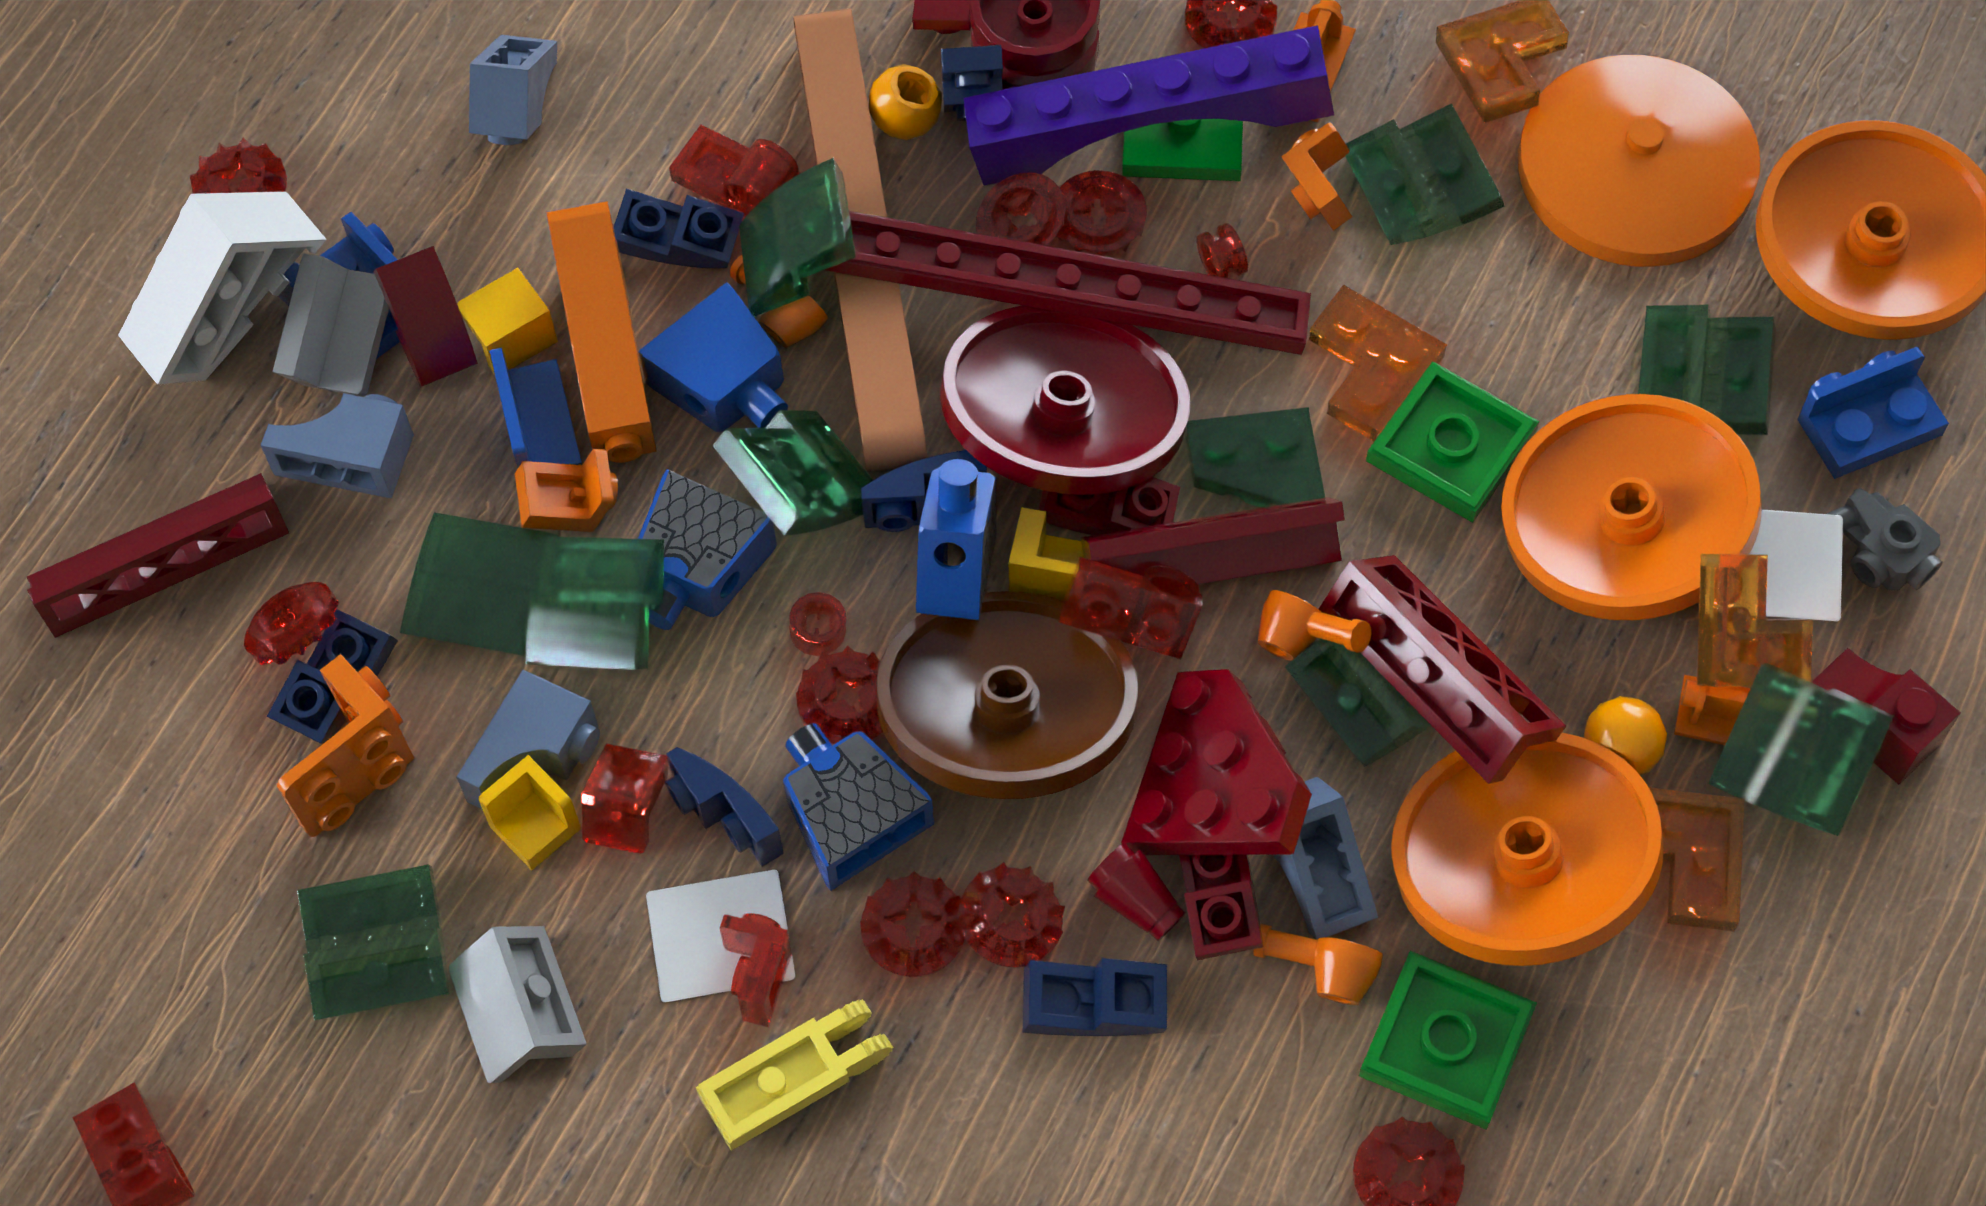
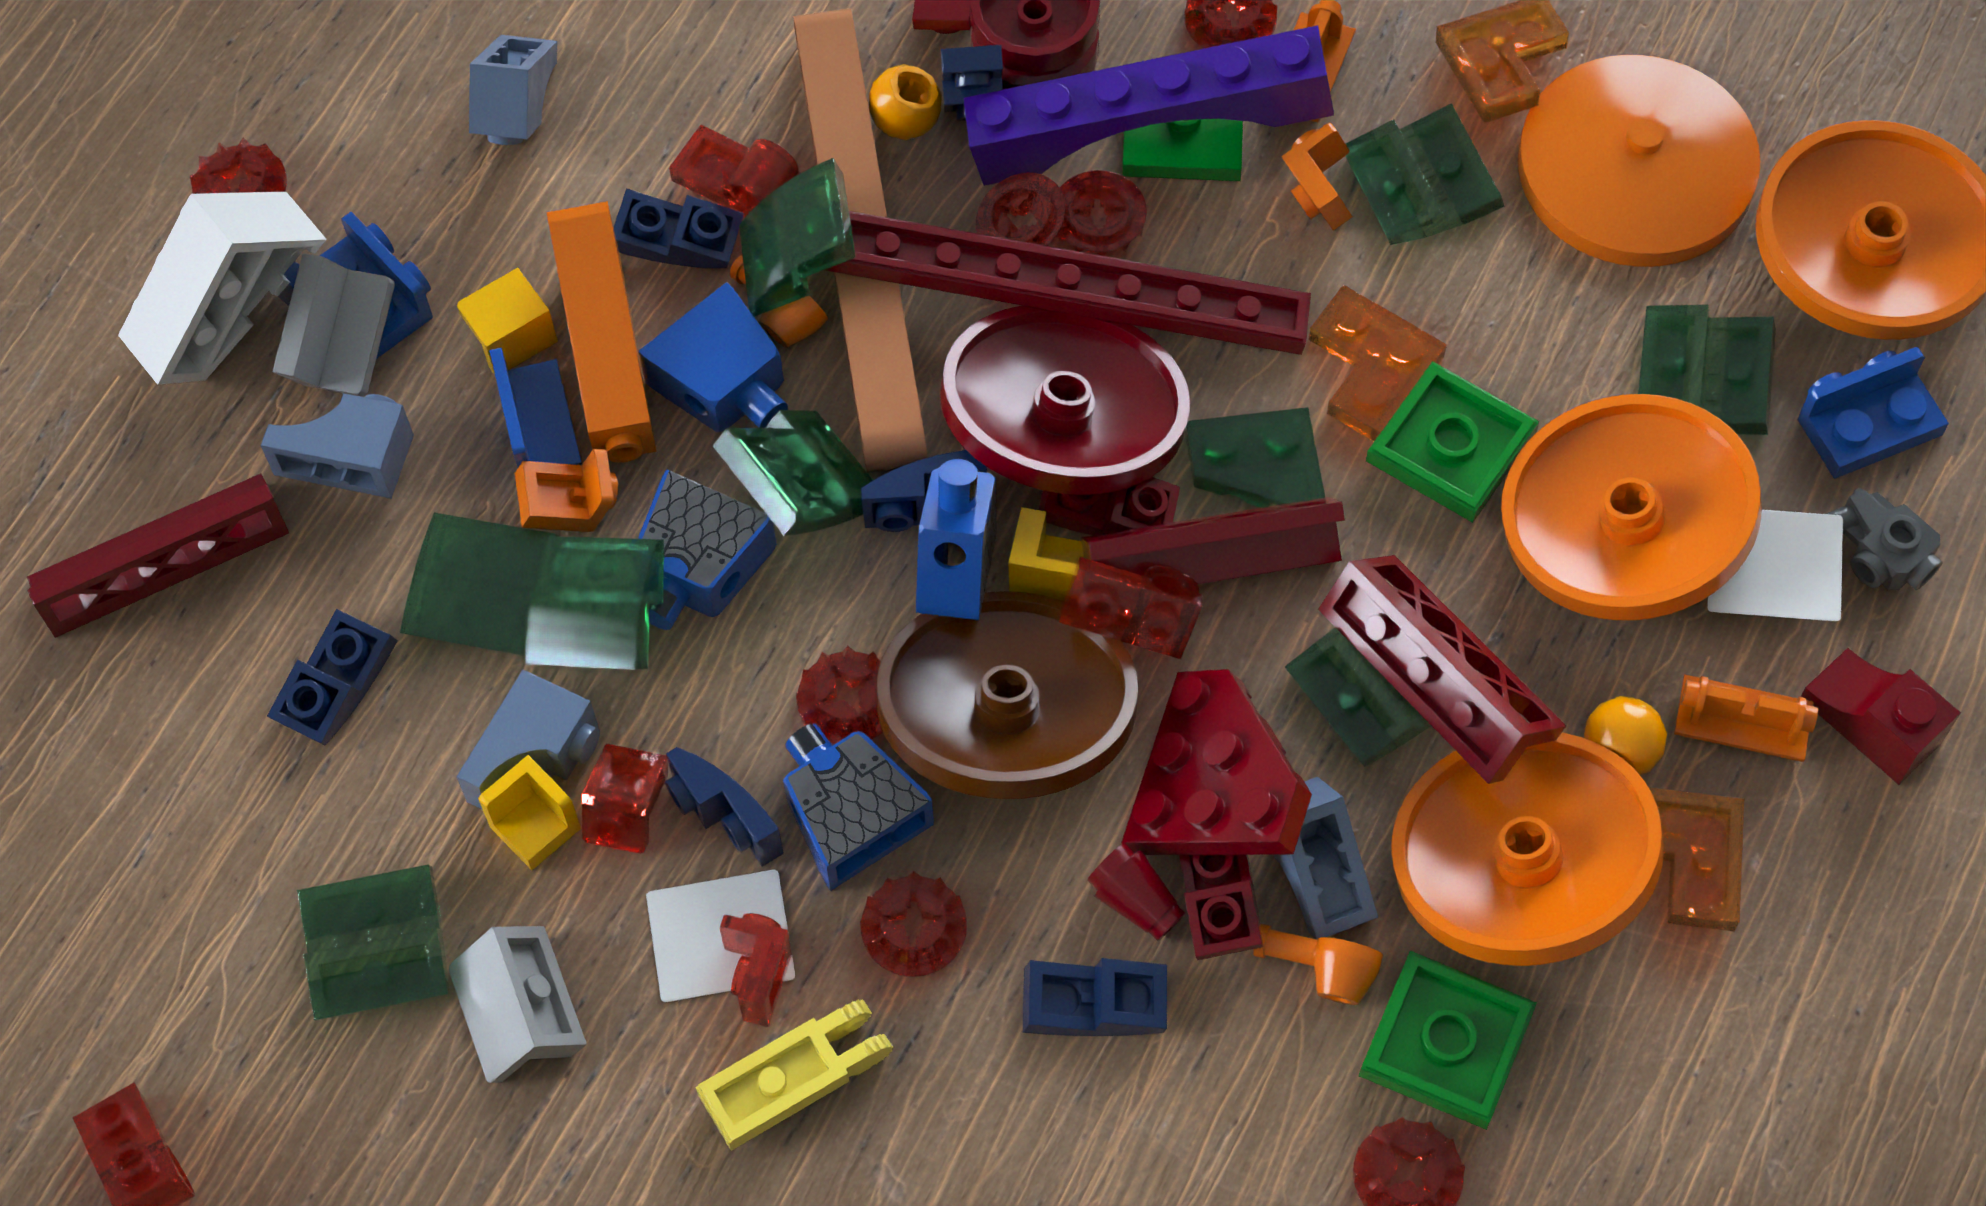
clear red gear [244,582,339,665] -> none
orange bracket [277,654,415,837] -> none
dark red slope [373,246,478,387] -> none
clear red bush [789,592,847,656] -> none
clear red gear [959,862,1065,968] -> none
clear red bush [1196,223,1248,278] -> none
orange bar [1258,590,1371,661] -> none
clear orange plate [1697,554,1813,687] -> none
clear green slope [1708,662,1894,836] -> none

